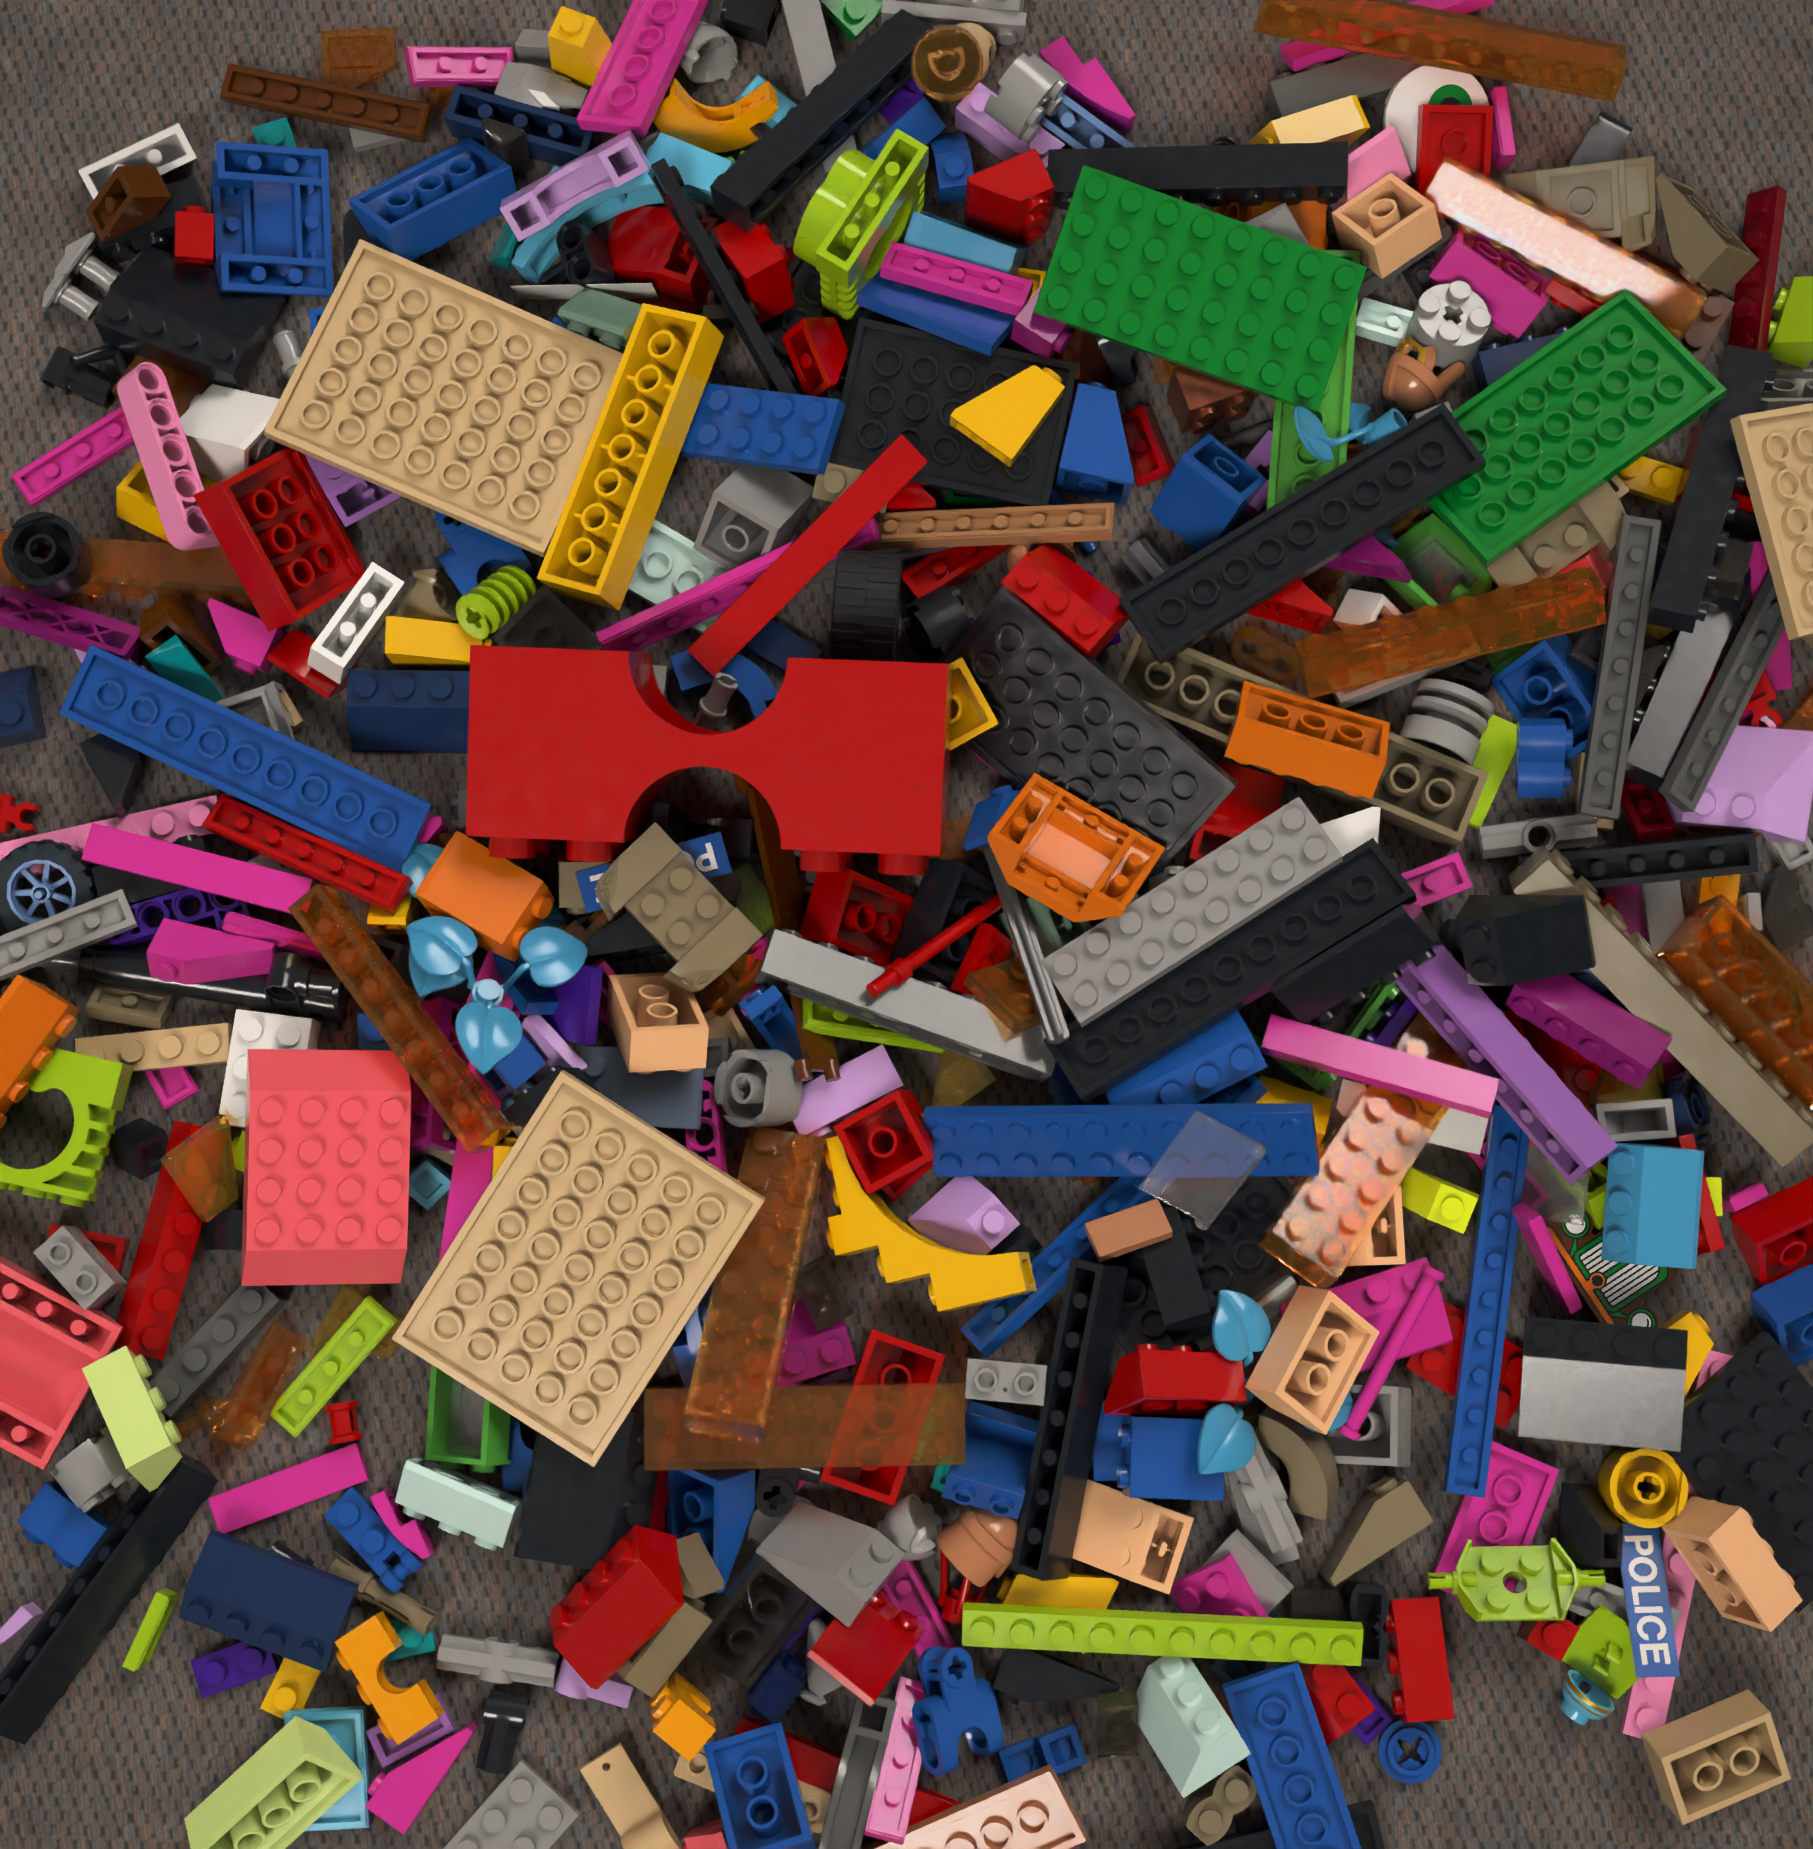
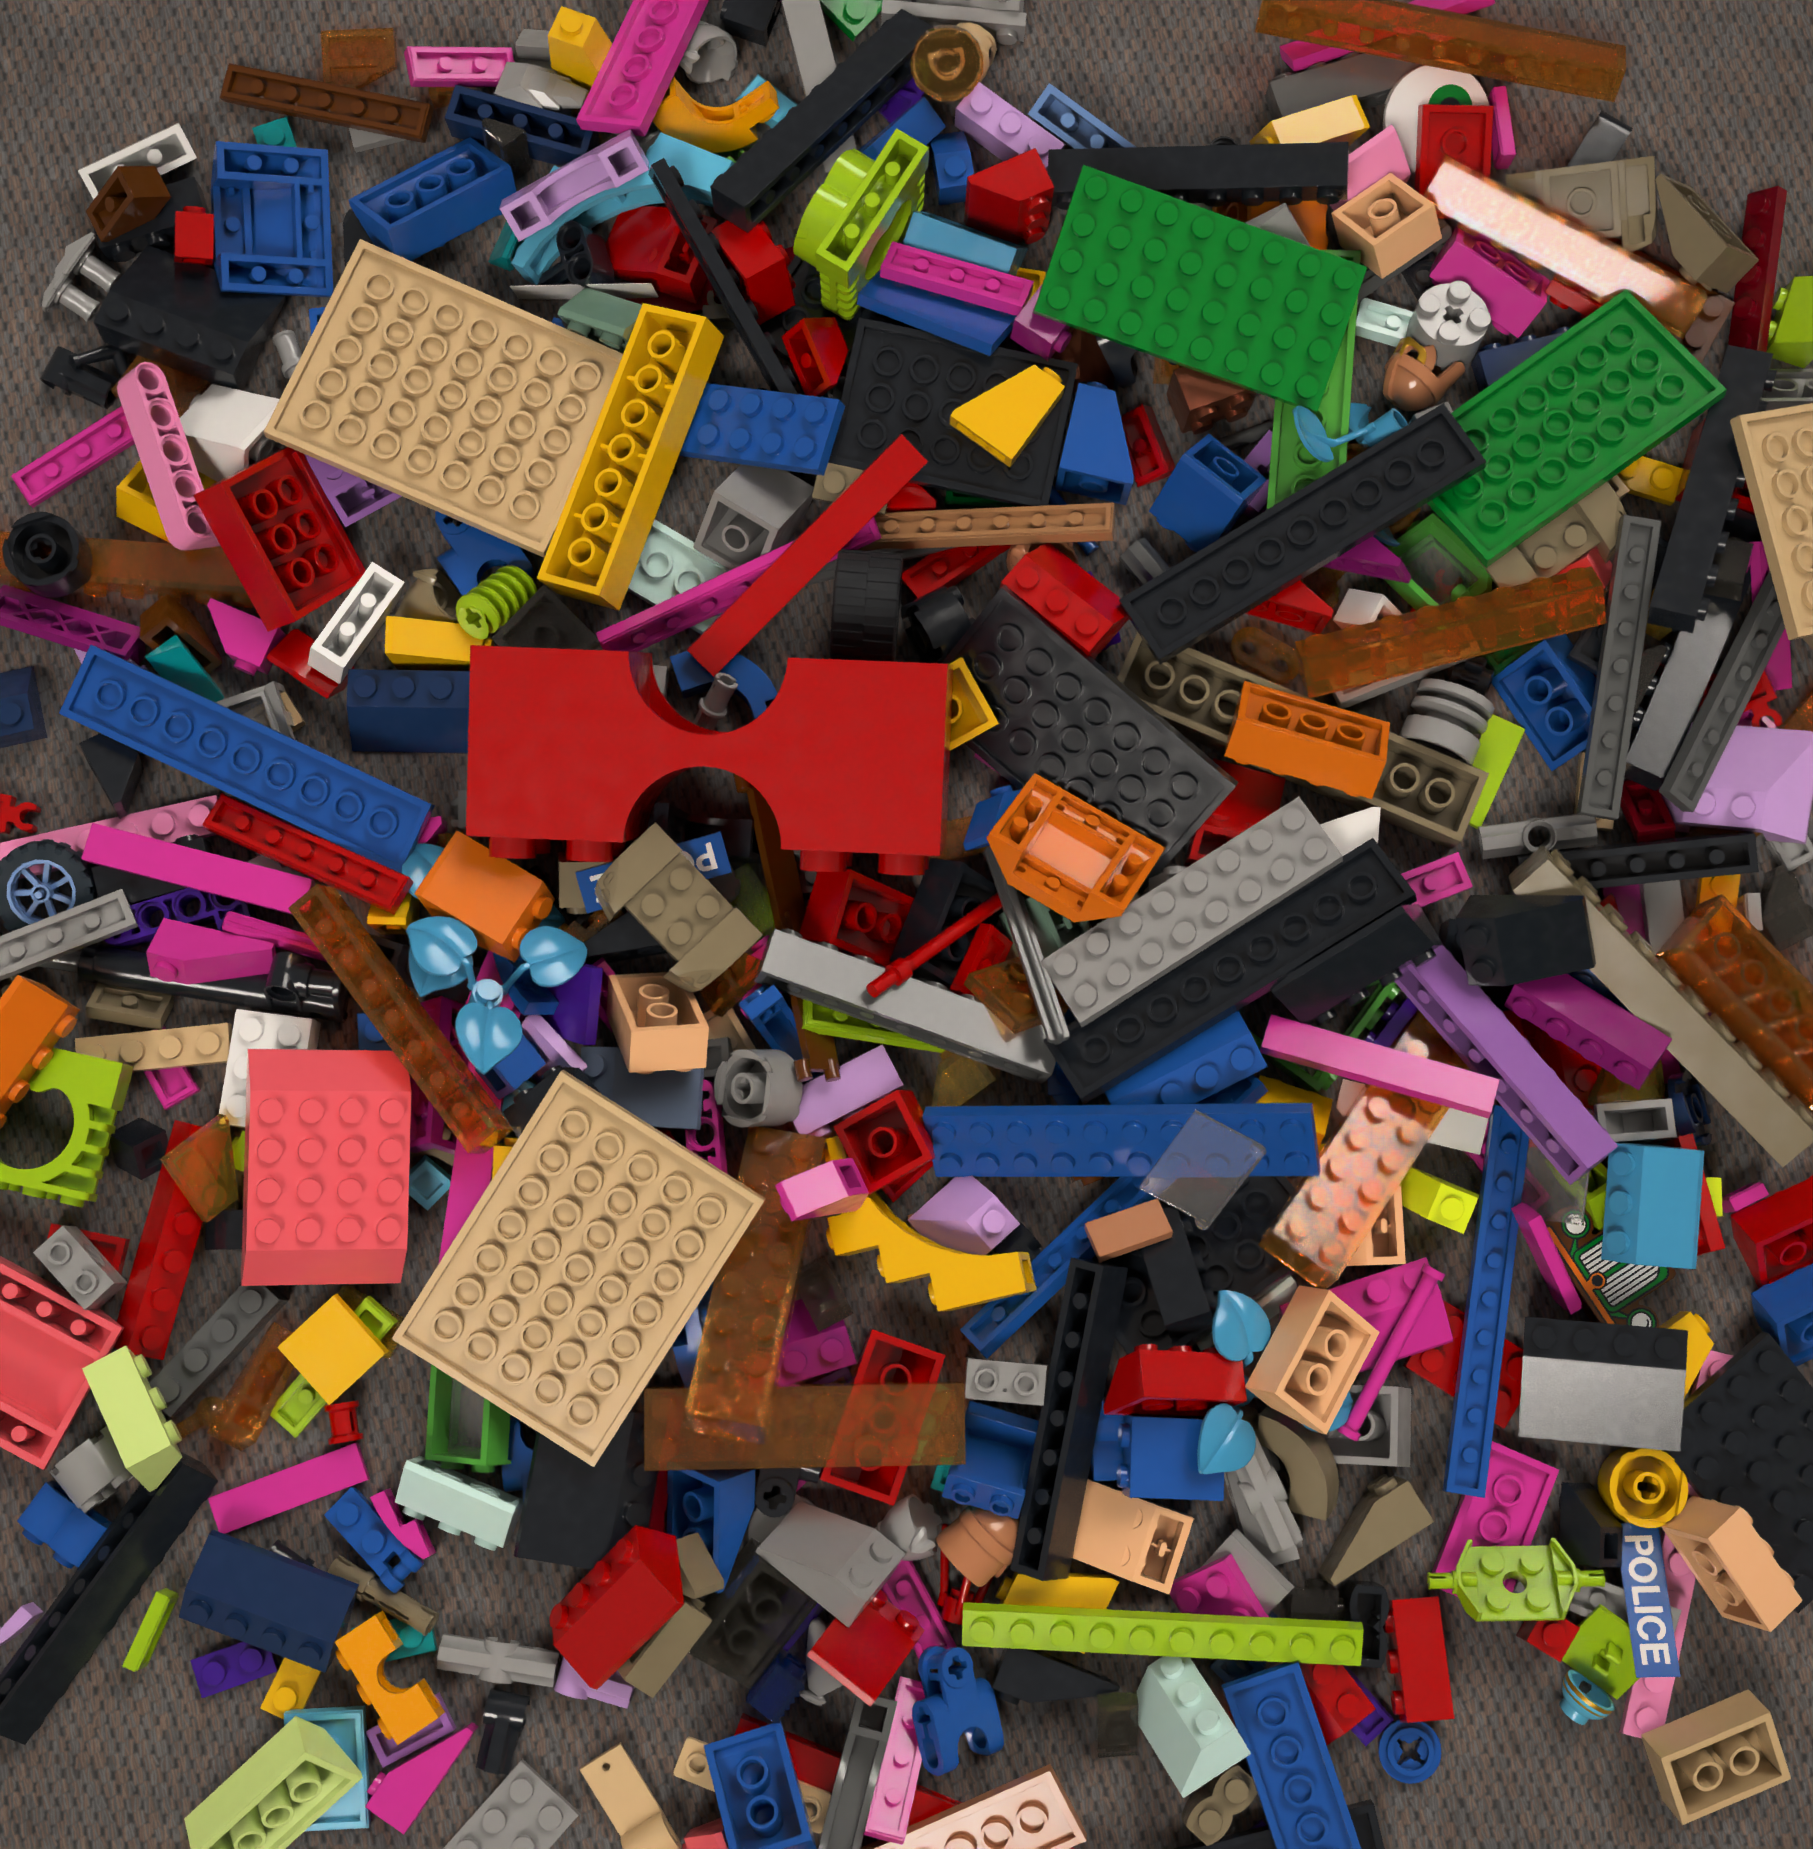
light orange arch [648,1670,716,1762] -> none
dark blue tile [743,620,823,673] -> none
light grey brick [984,50,1068,143] -> none
blue slope [995,1724,1087,1783] -> none
dark pink slope [1038,36,1136,133] -> none
blue brick [1515,718,1573,798] -> none
none -> yellow tile [277,1293,389,1405]
none -> slope [775,1158,869,1221]

